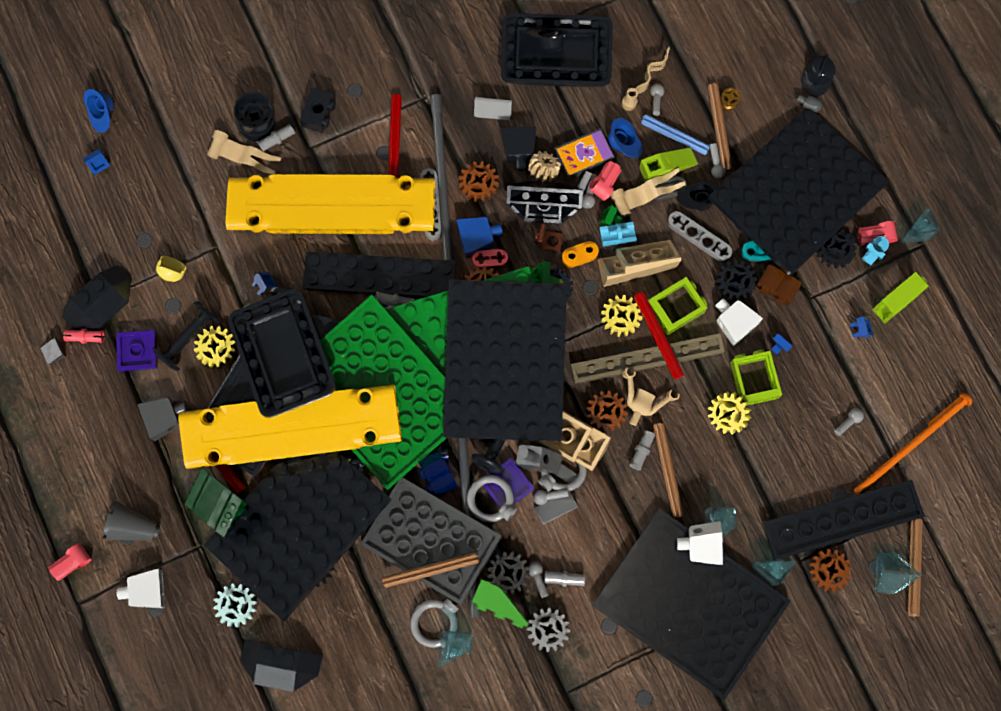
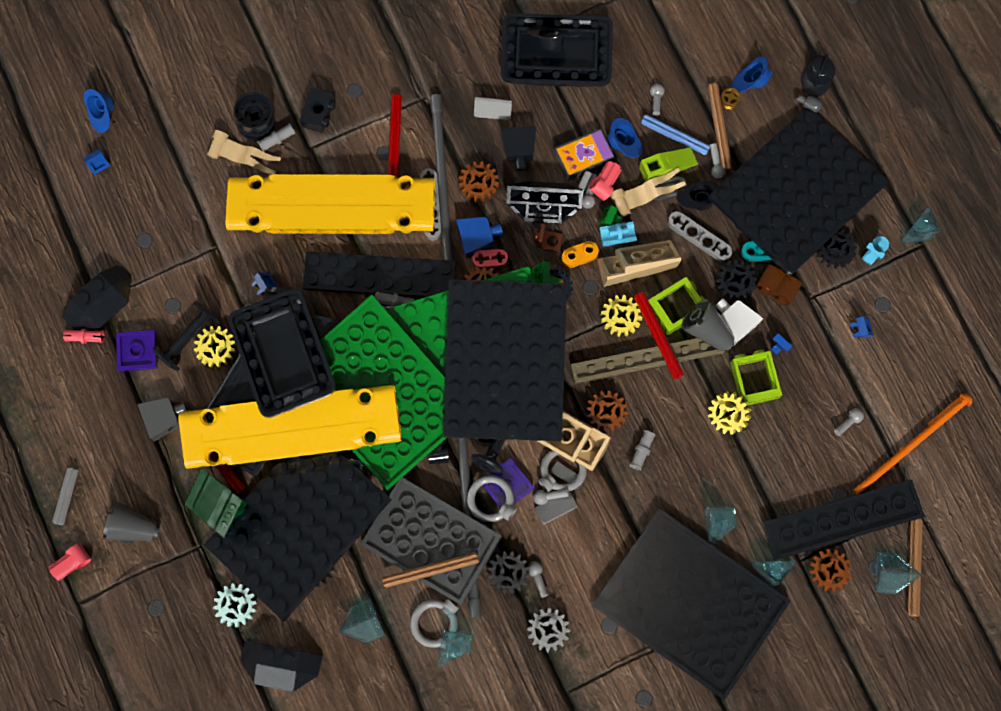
flat silver slope [41,338,66,365] -> none
white torso [117,569,165,608] -> none
light yellow hair [156,256,186,282] -> none
clear blue brick [418,451,458,498] -> none
bright green slope [472,579,529,628] -> none
dark grey torso [516,445,562,474] -> none
tan gear [528,151,561,182] -> none
light grey pin [544,570,585,587] -> none
tan flag [622,47,670,111] -> none
tan piece [622,367,680,426] -> none
medium nougat axle [653,423,683,518] -> none
white torso [677,521,723,565] -> none
coral piece [857,221,898,245] -> none
lime window [872,272,929,324] -> none
none -> light grey axle [53,468,78,525]
none -> clear light blue slope [339,598,385,643]
none -> dark grey cone [681,299,735,351]
none -> blue piece [732,57,773,93]

